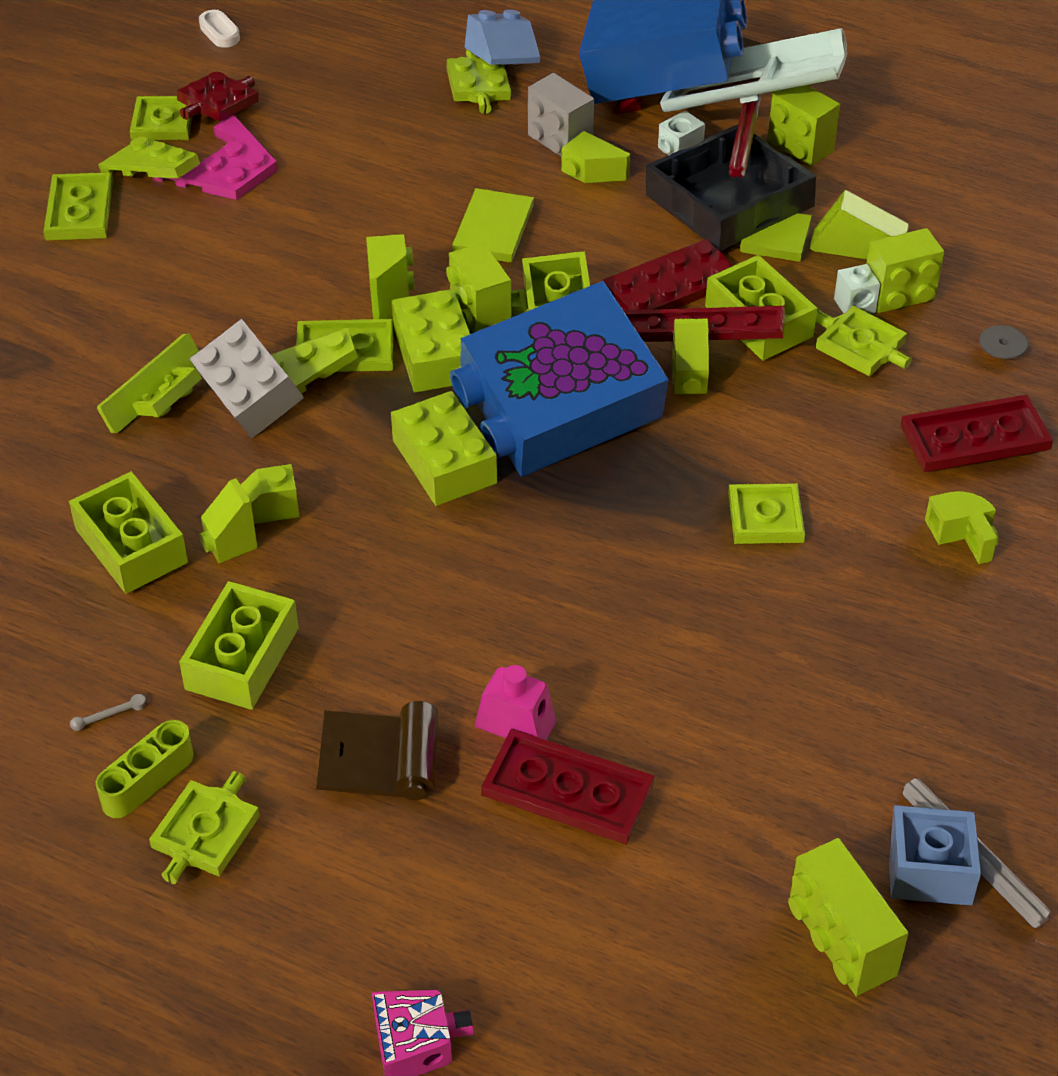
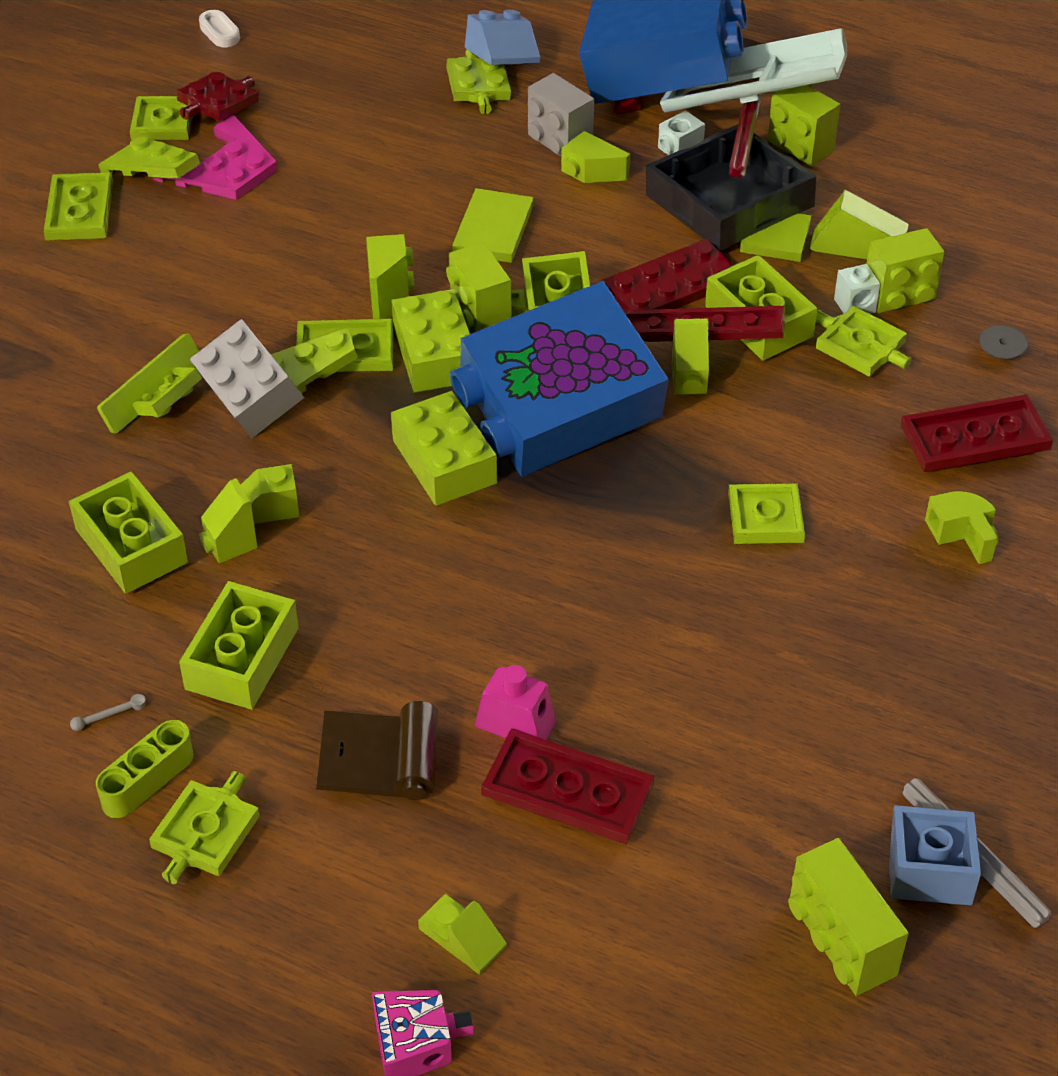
none -> lime slope [418,894,507,975]

